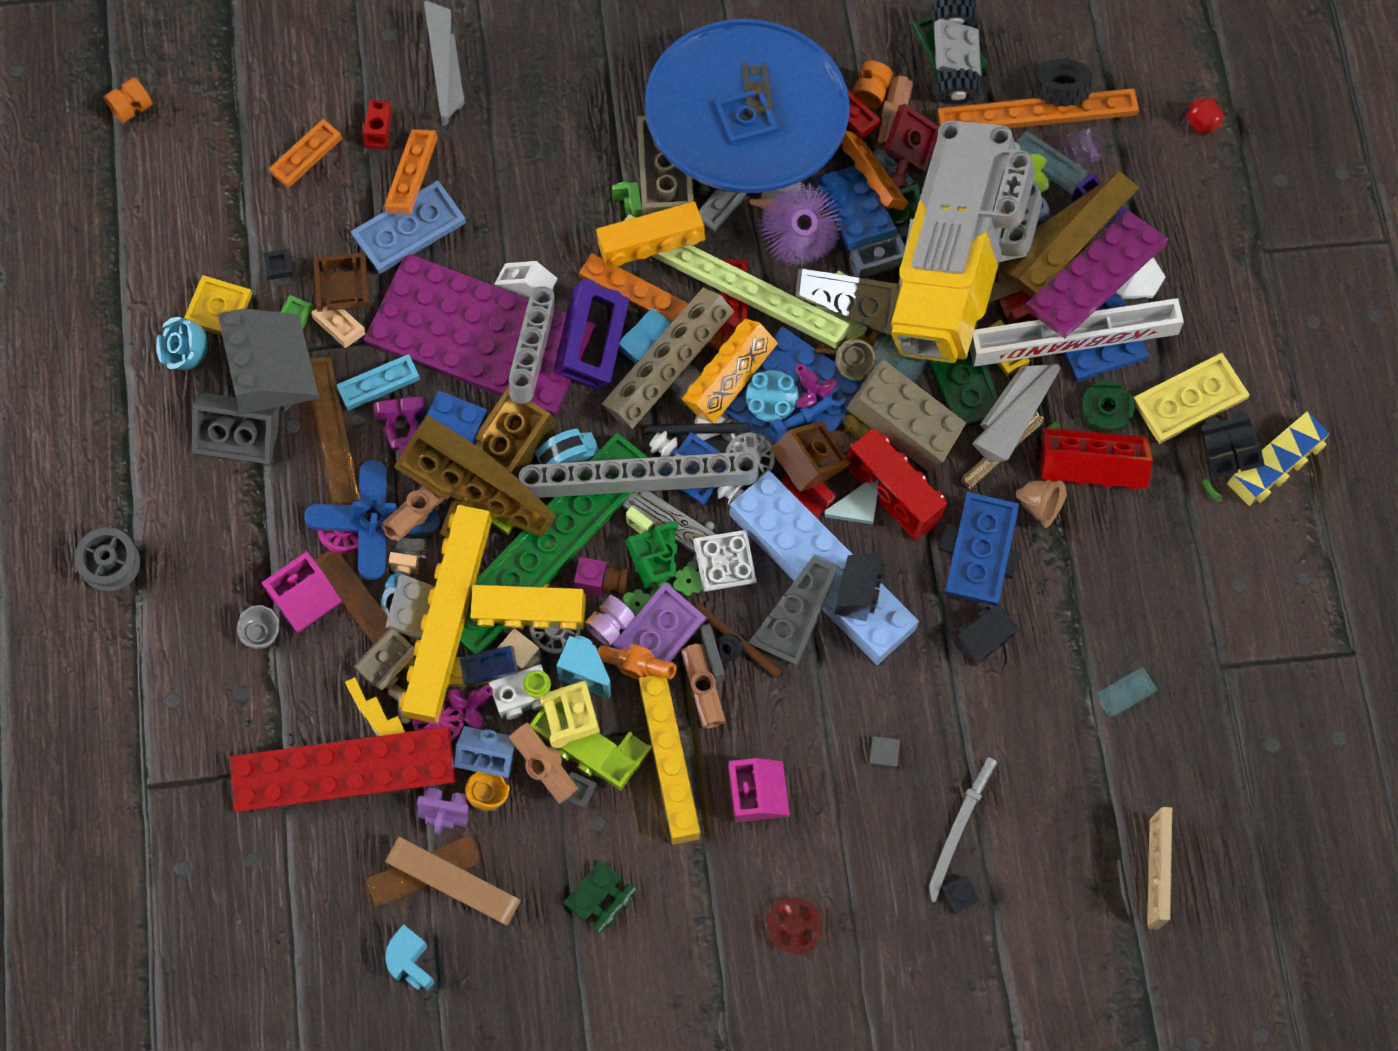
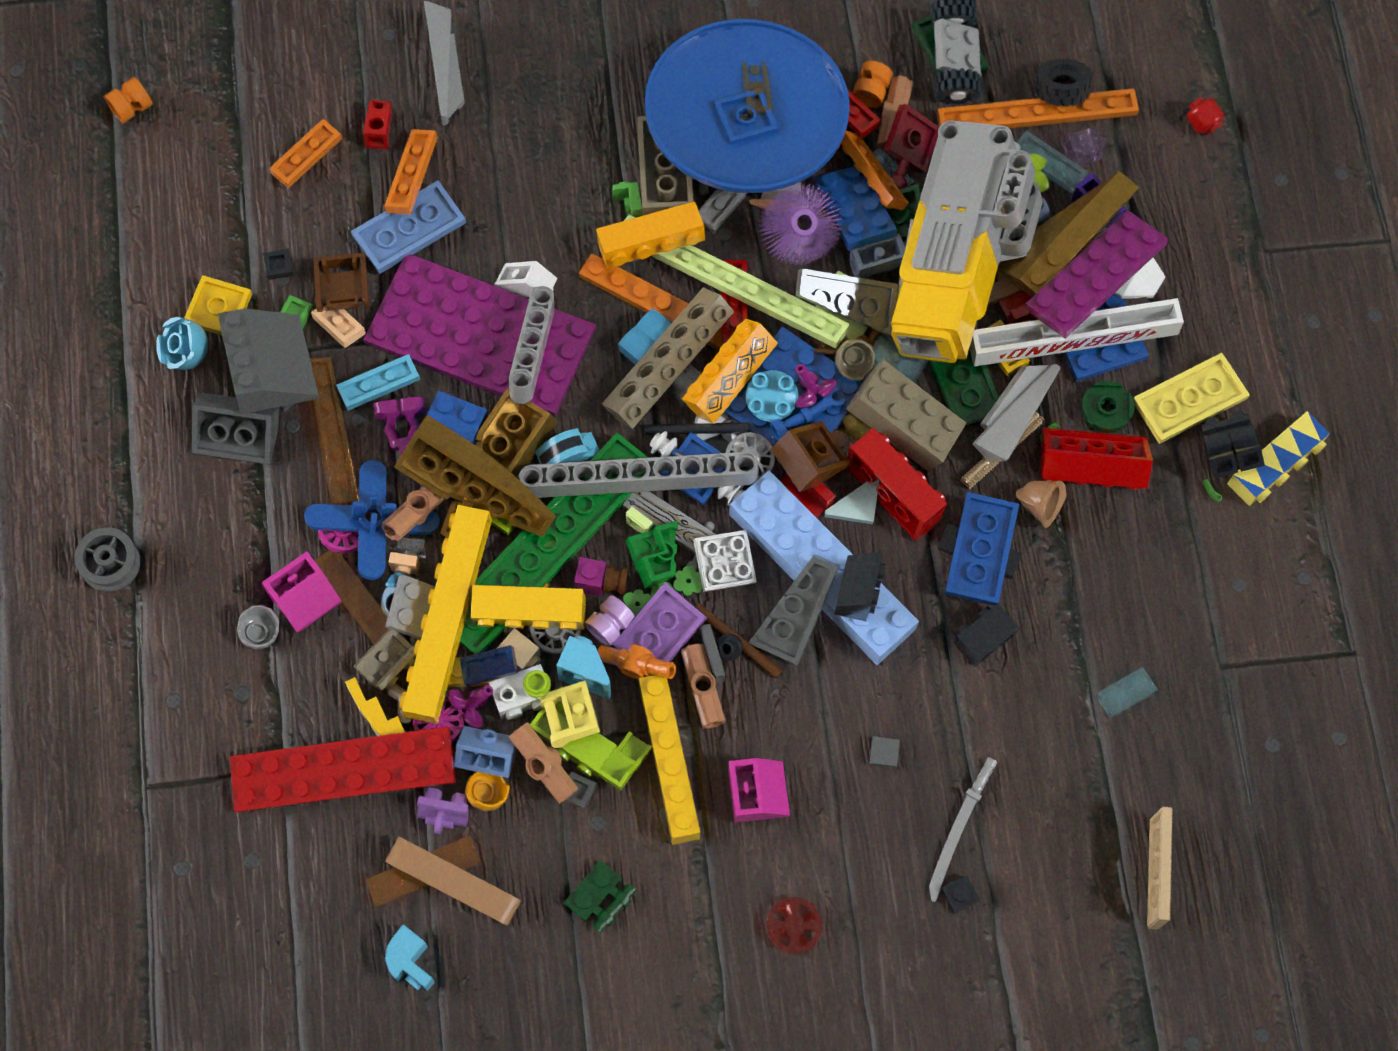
dark purple piece [553,280,630,390] -> none

